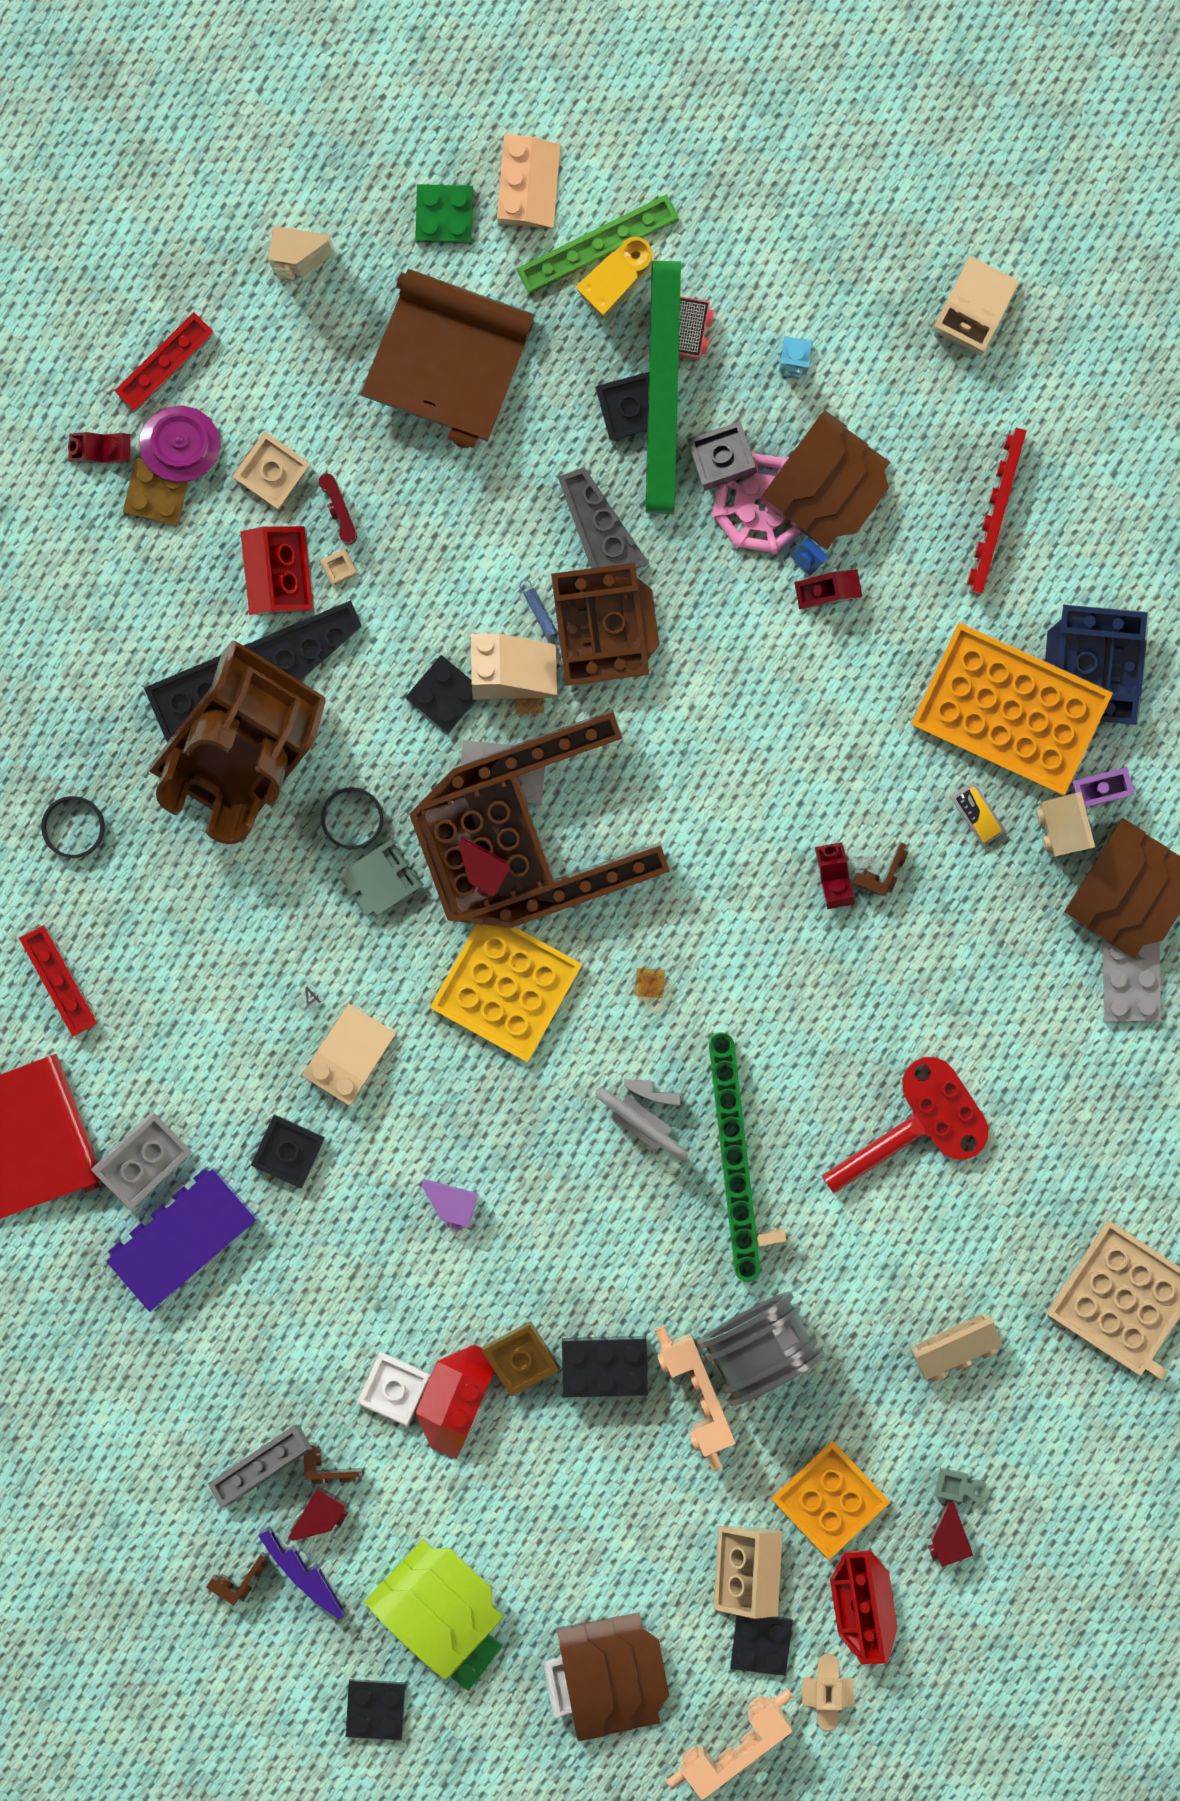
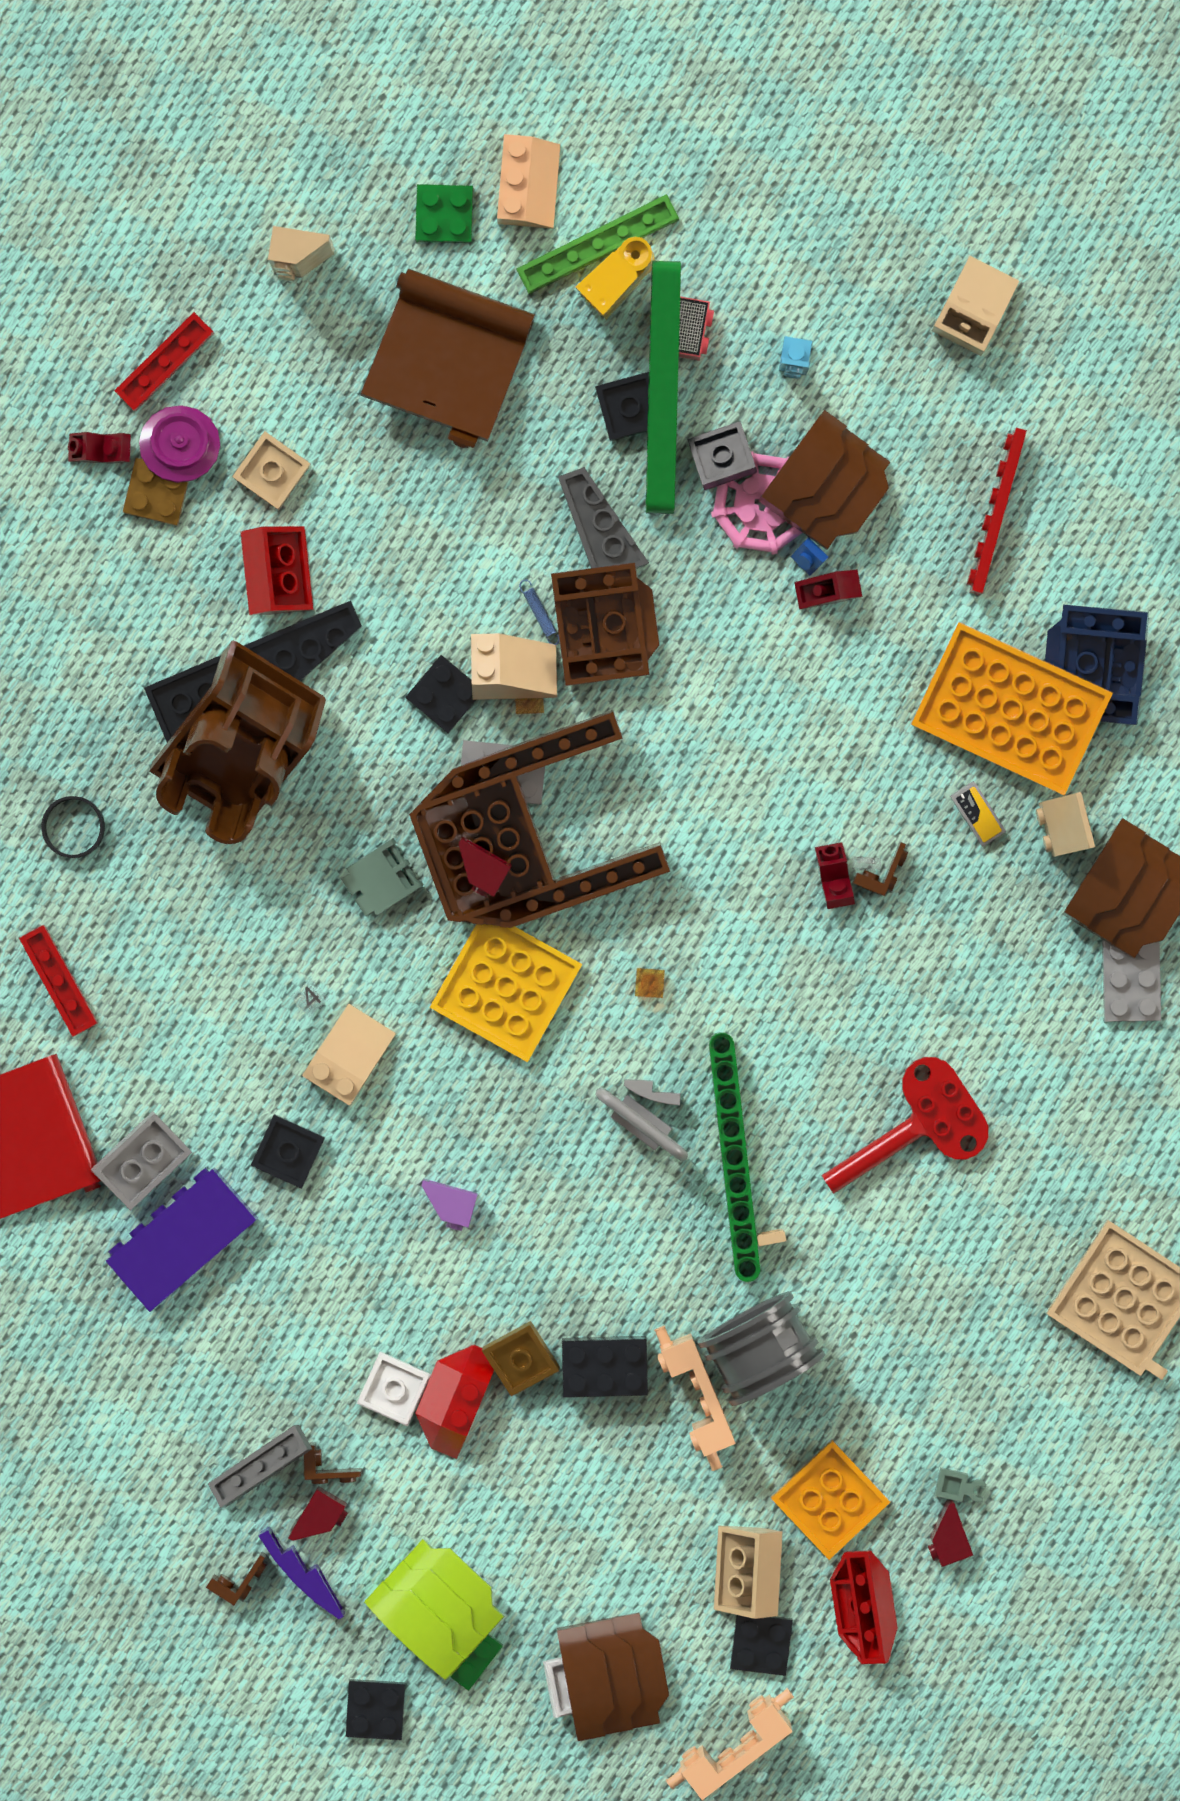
dark red plate [319,473,357,545] -> none
tan tile [320,548,358,586] -> none
black tyre [321,787,383,849] -> none
tan piece [802,1653,854,1731] -> none
tan slope [910,1312,1002,1382] -> none
medium lavender slope [1072,767,1135,807] -> none

